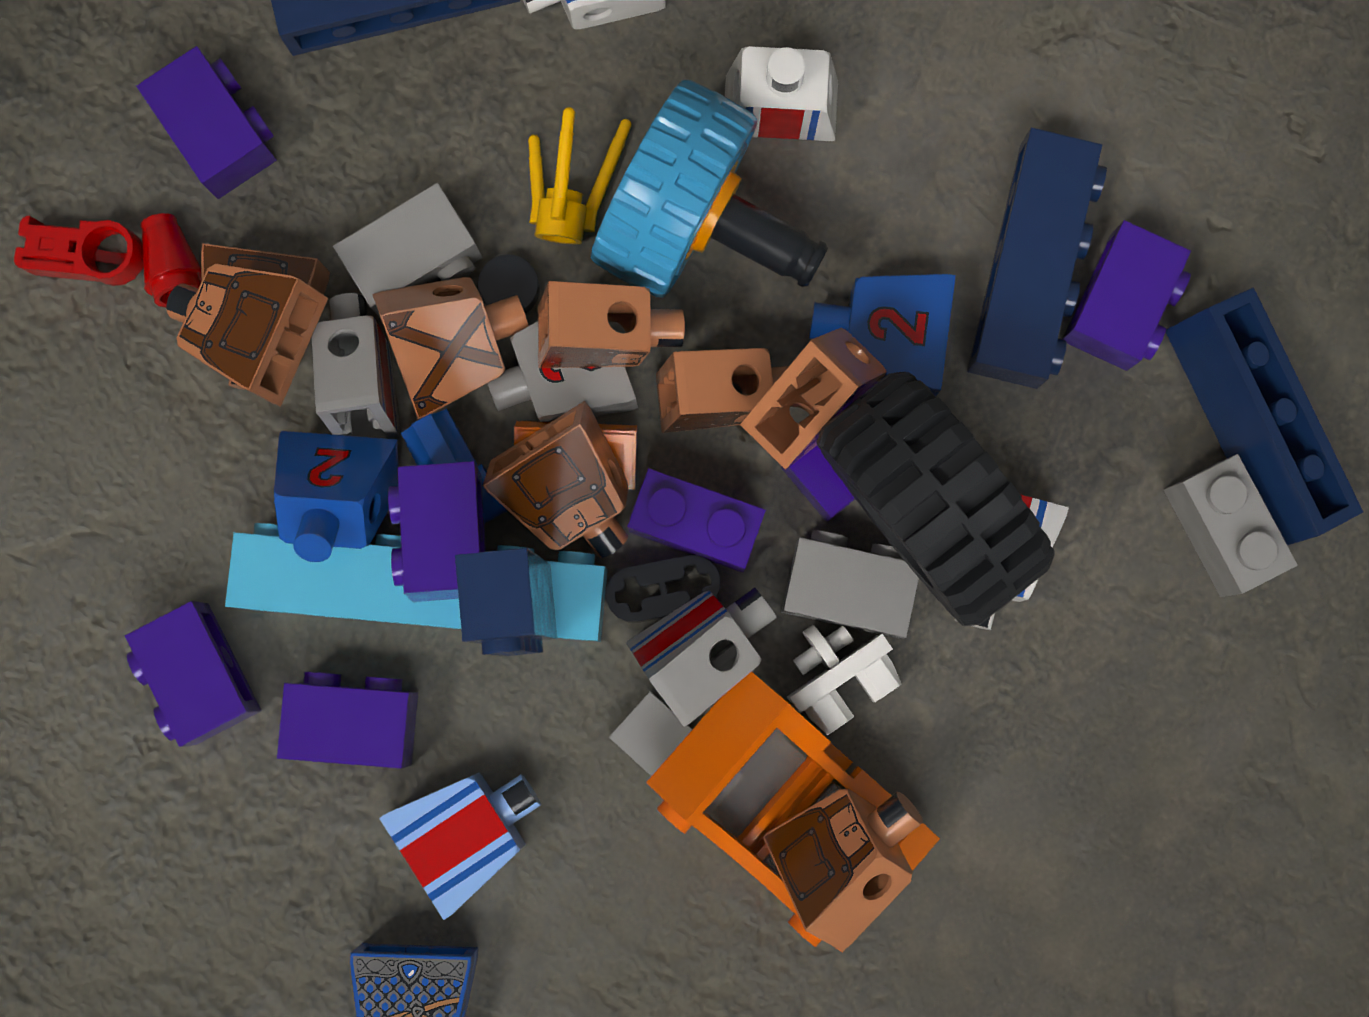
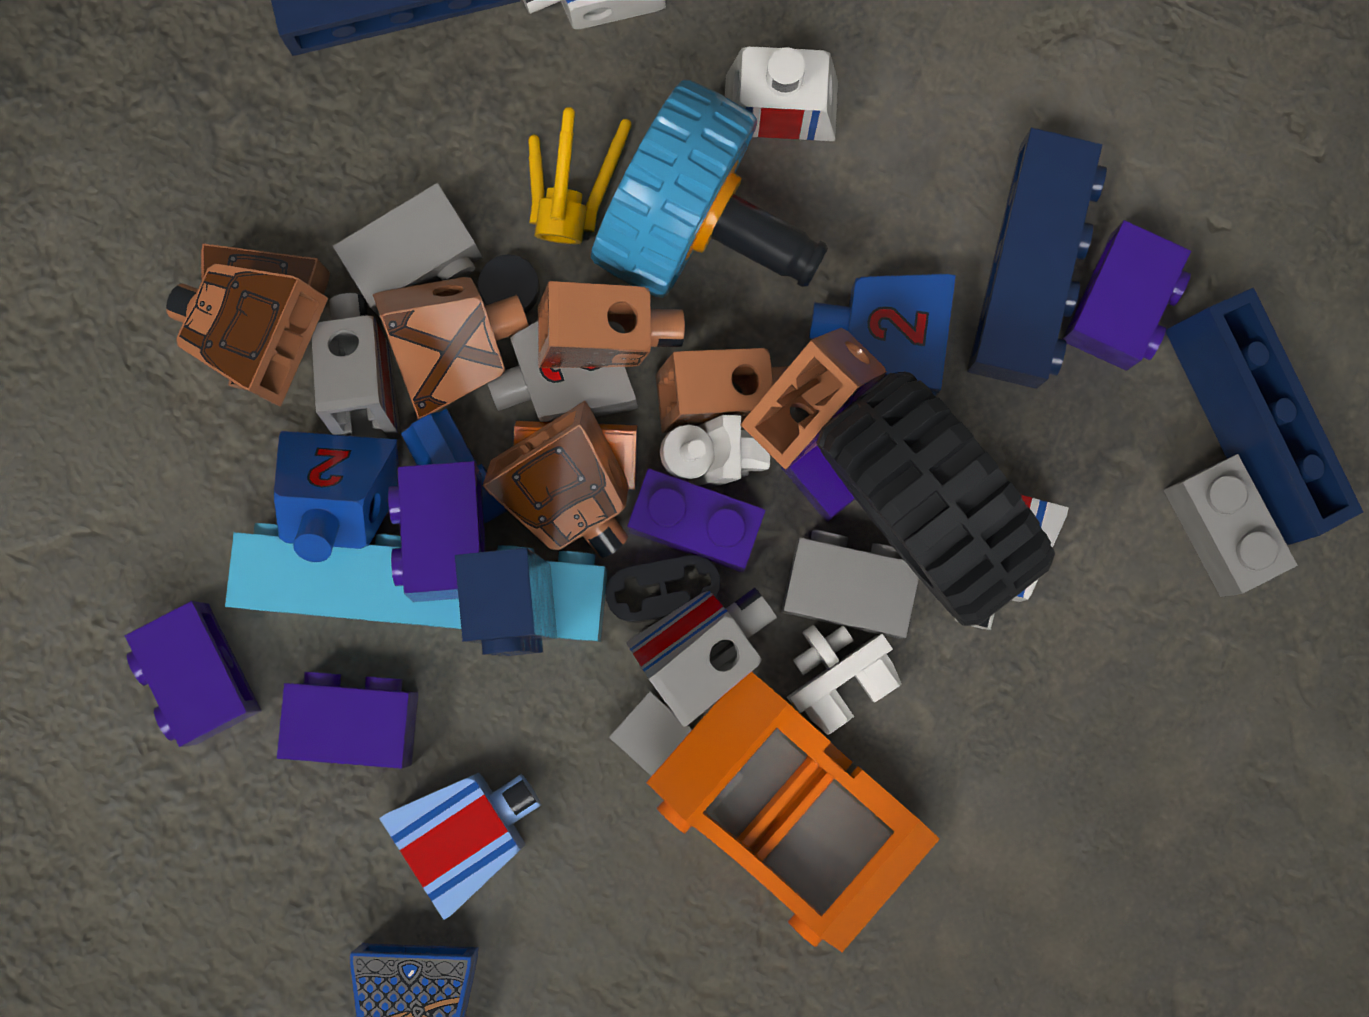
red piece [14,215,143,286] -> none
dark purple brick [136,46,277,199] -> none
red cone [140,213,202,308] -> none
torso [763,789,923,951] -> none
none -> white hips [660,415,770,489]

